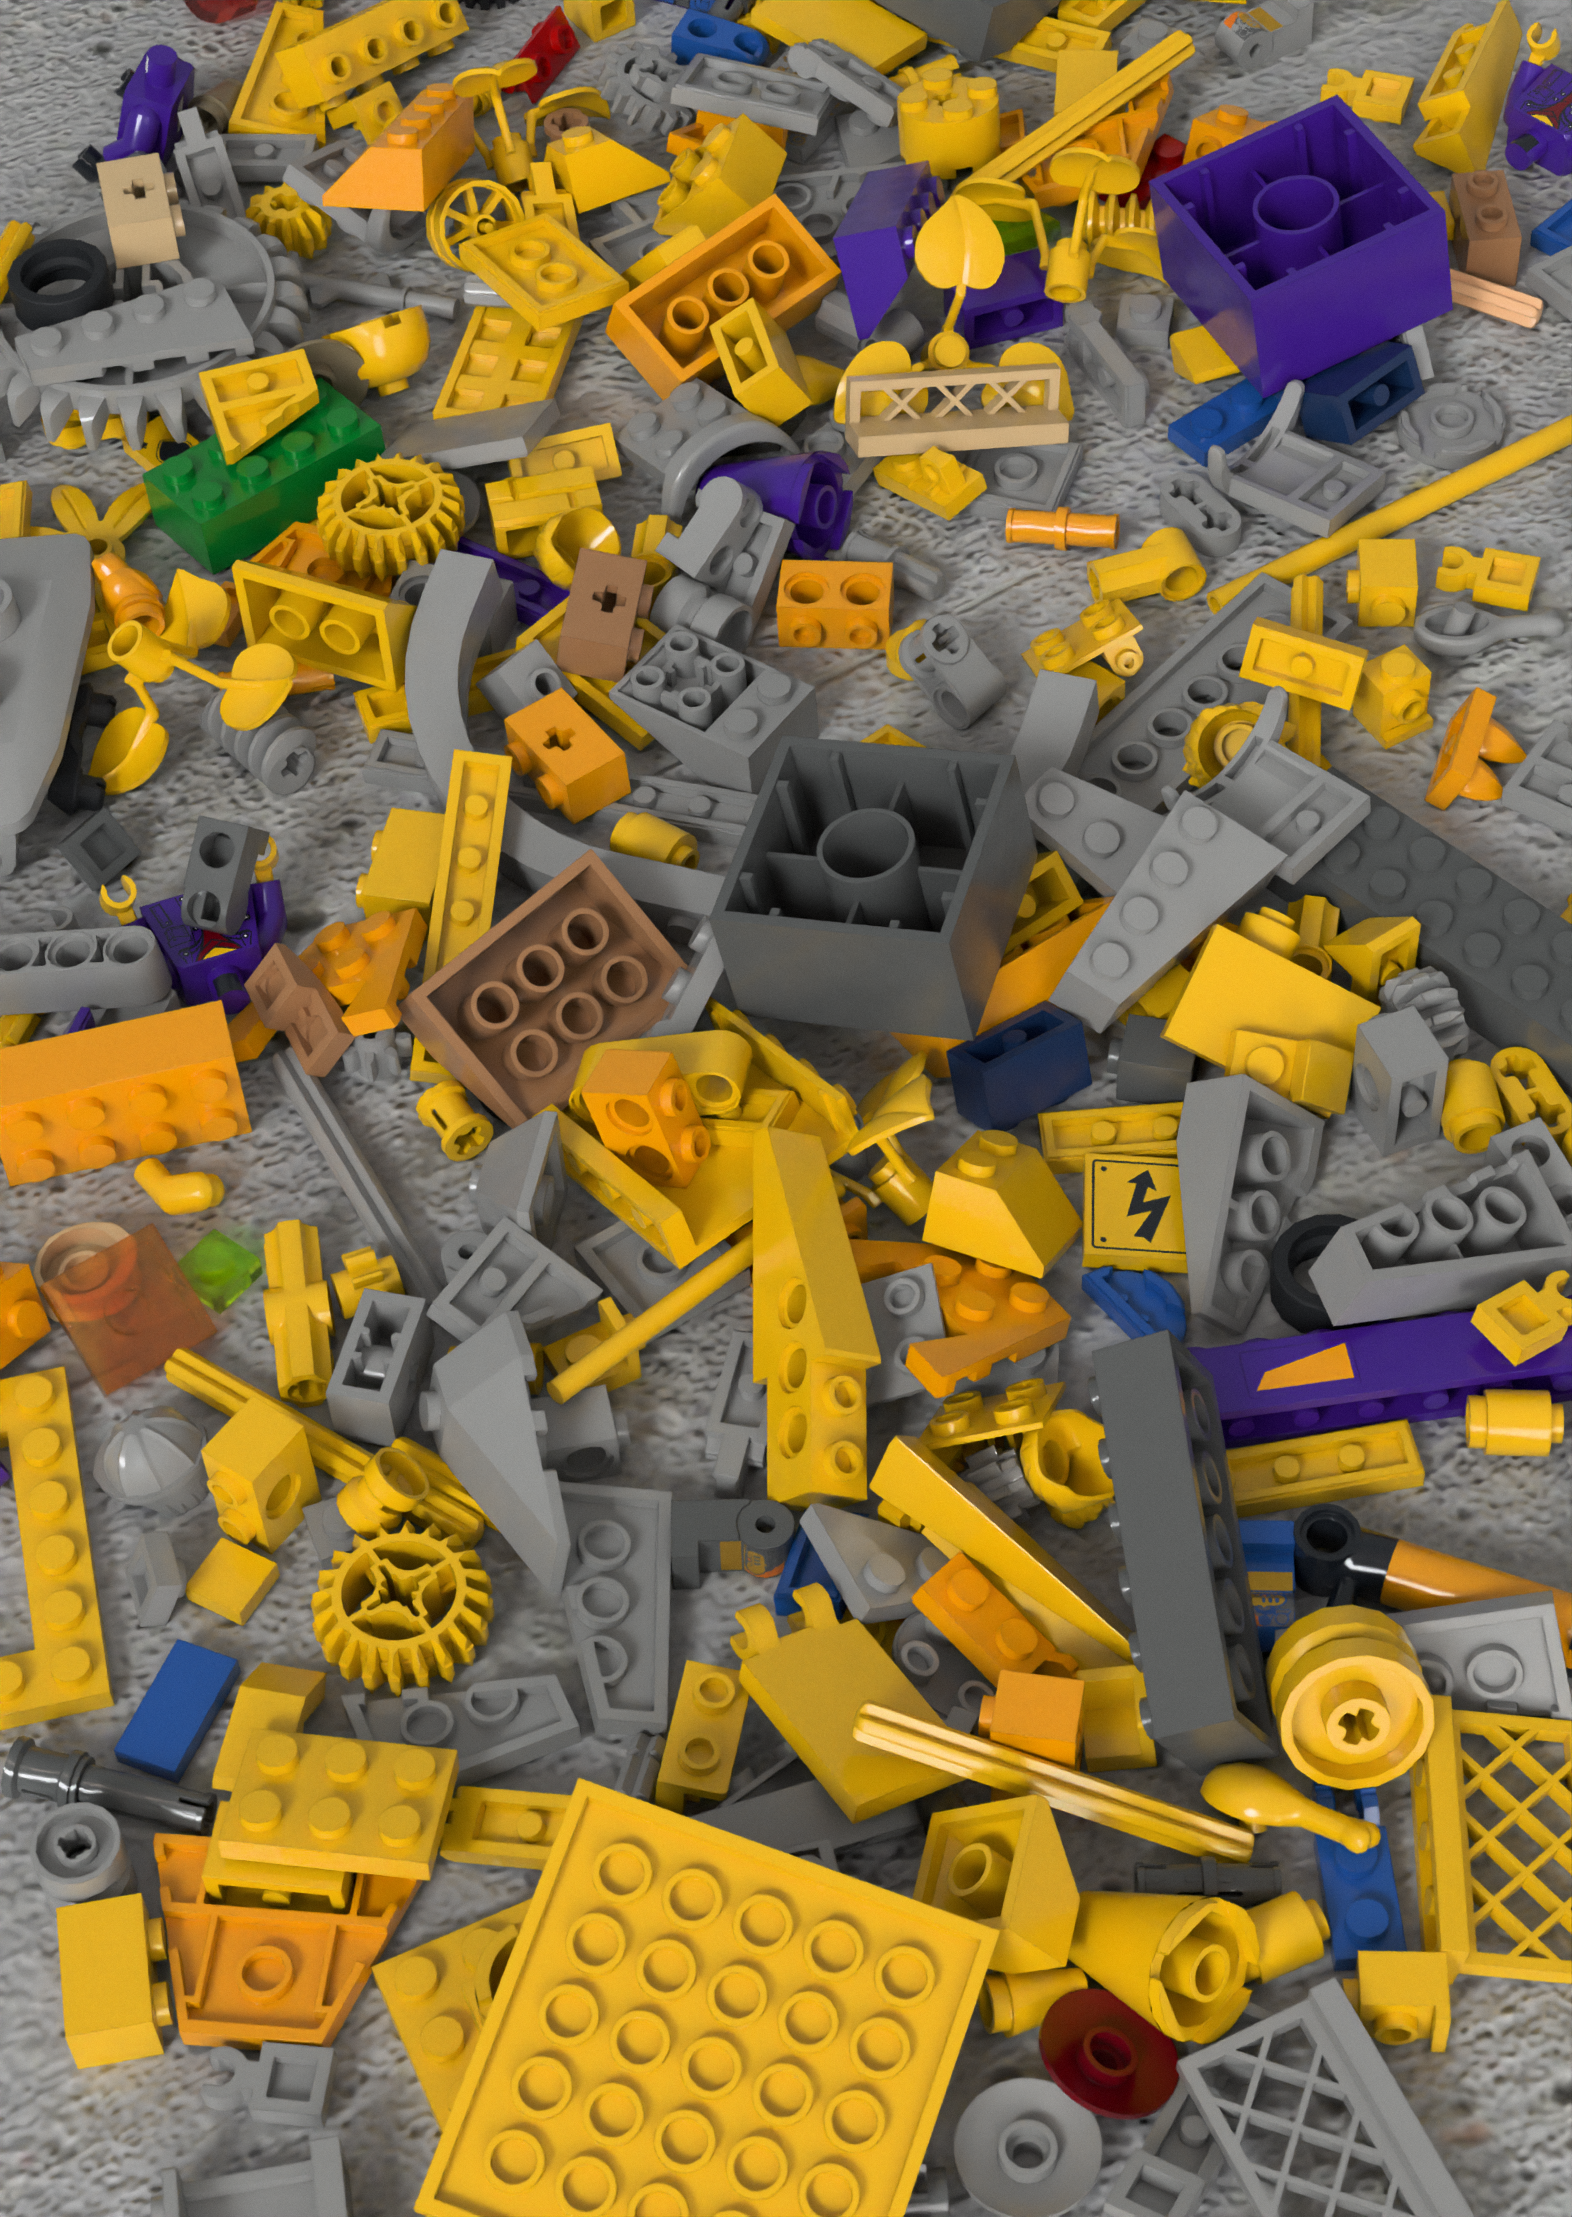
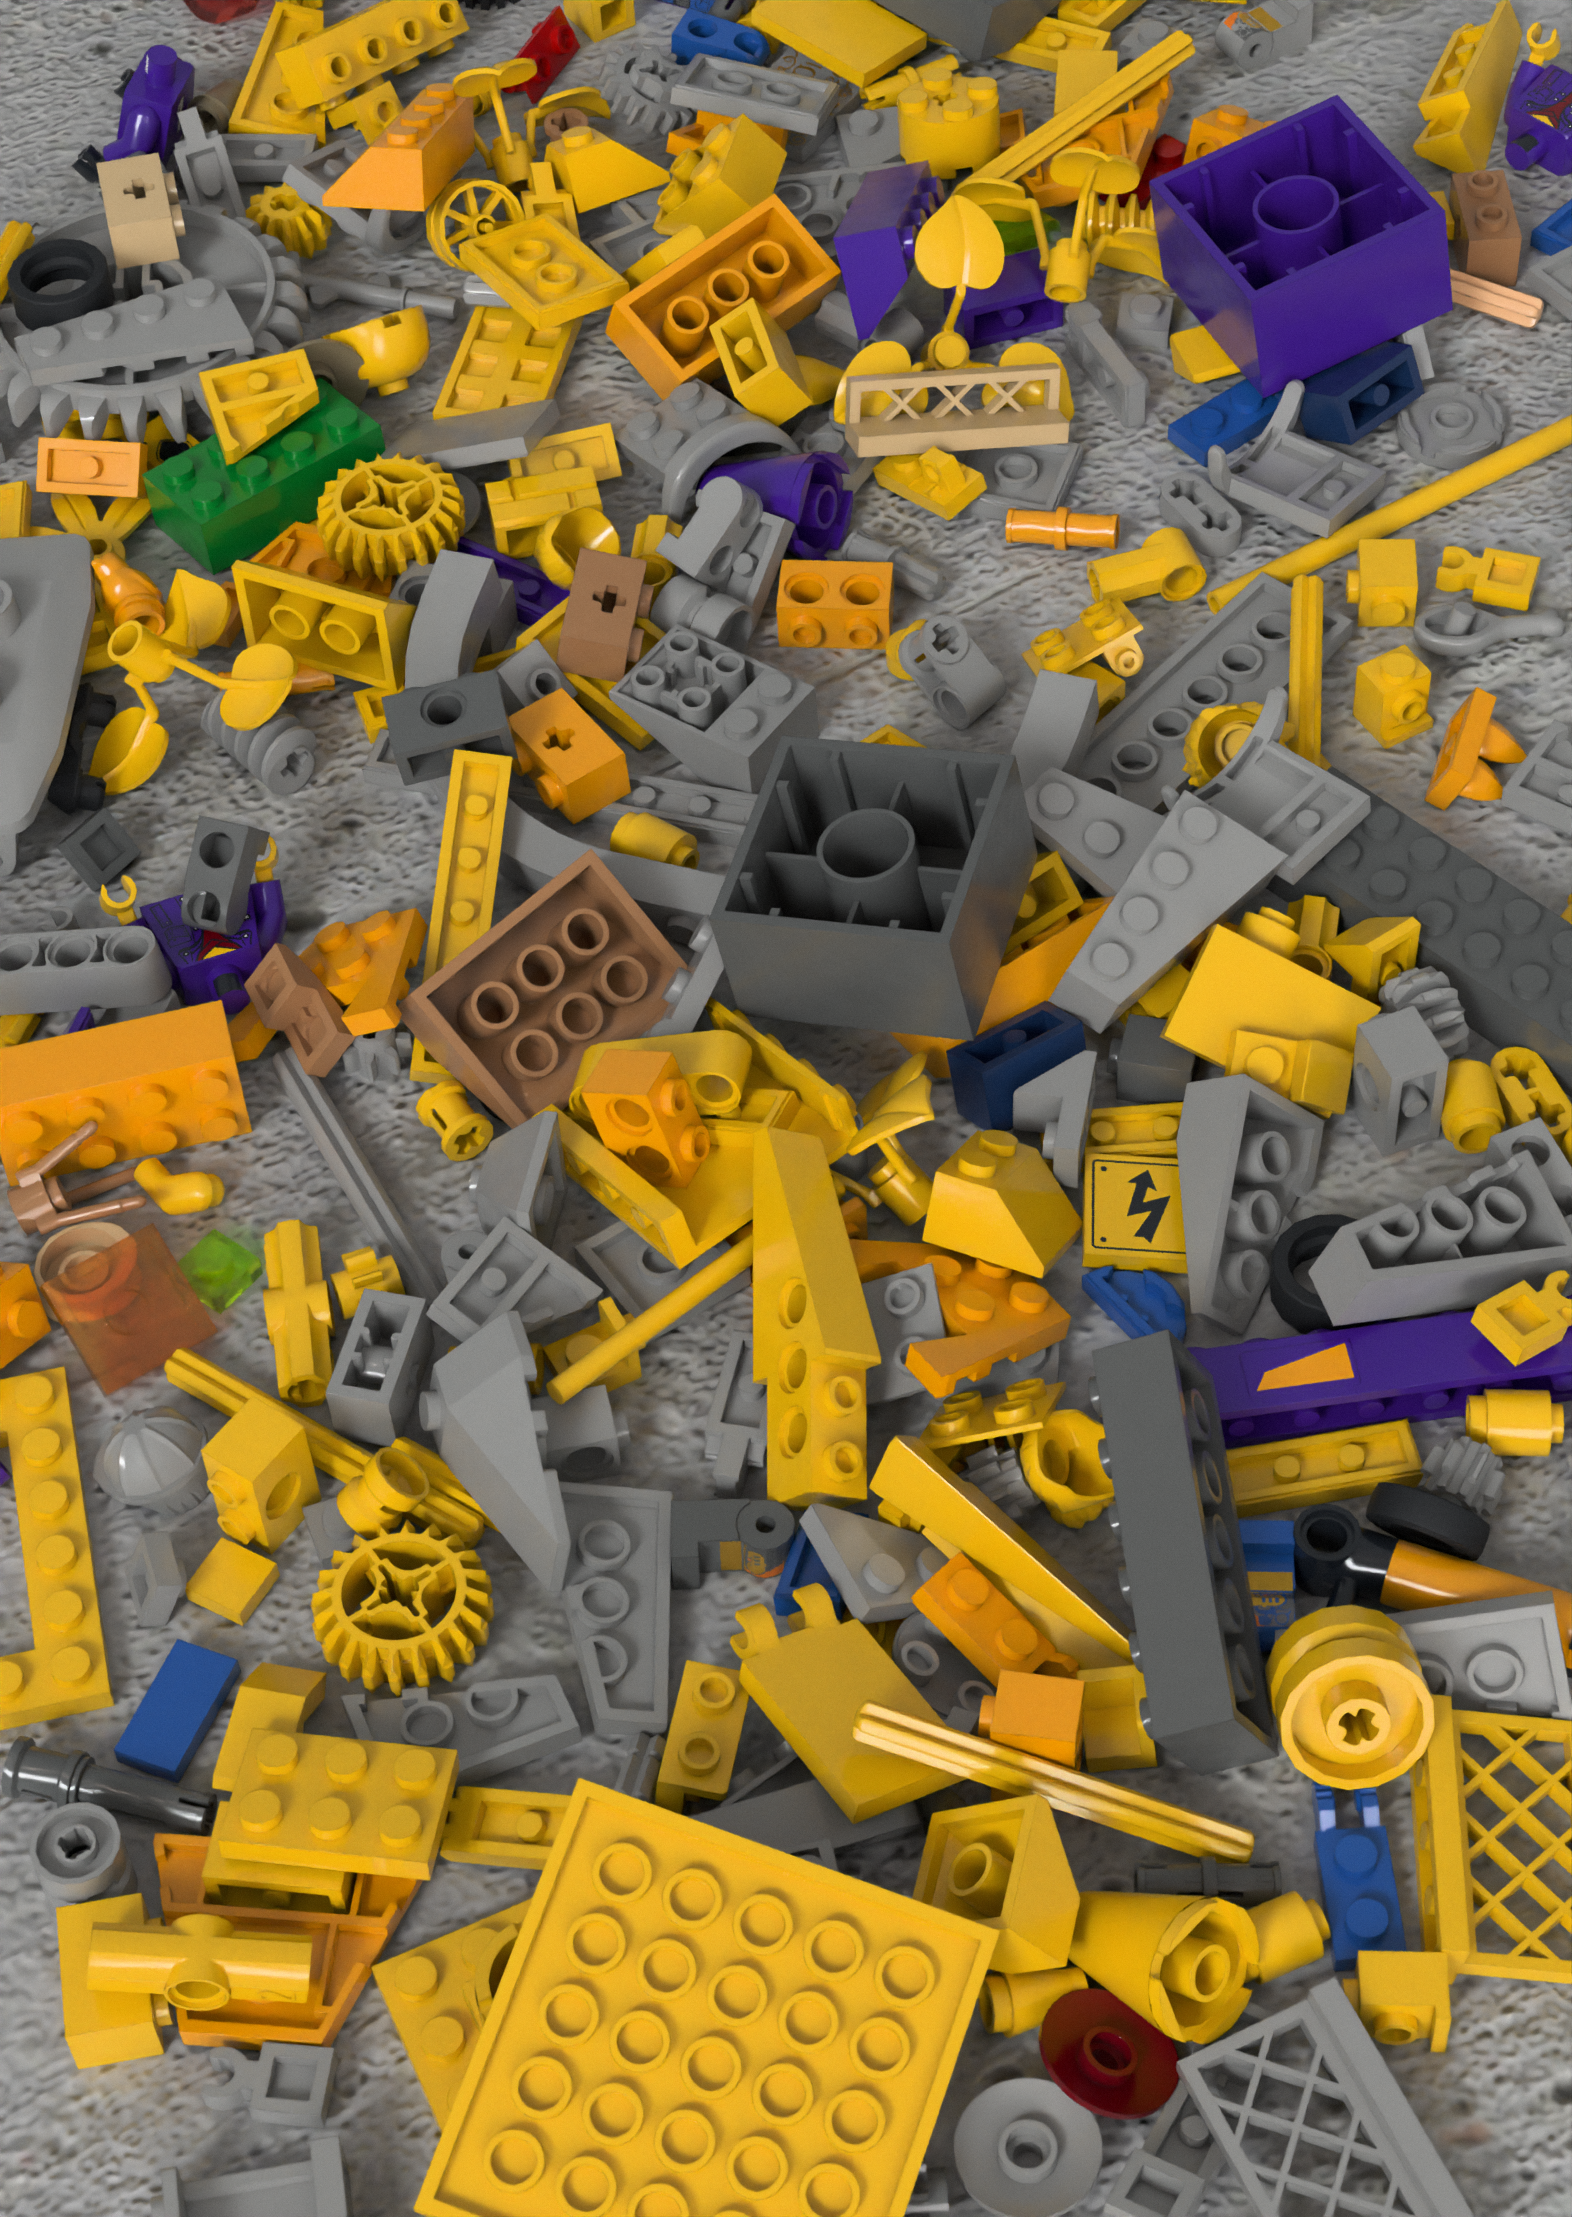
yellow brick [356,807,445,941] -> none
light grey hinge [786,38,905,128] -> none
yellow piece [1200,1762,1381,1854] -> none
yellow tile [1238,616,1369,711] -> none
yellow plate [1320,68,1414,125] -> none
none -> medium nougat plant [7,1121,147,1236]
none -> light orange tile [36,437,149,499]
none -> yellow piece [86,1914,312,2011]
none -> dark grey brick [382,669,518,786]
none -> light grey slope [1013,1050,1097,1188]
none -> black tyre [1366,1482,1490,1561]
none -> light grey gear [1418,1436,1506,1517]

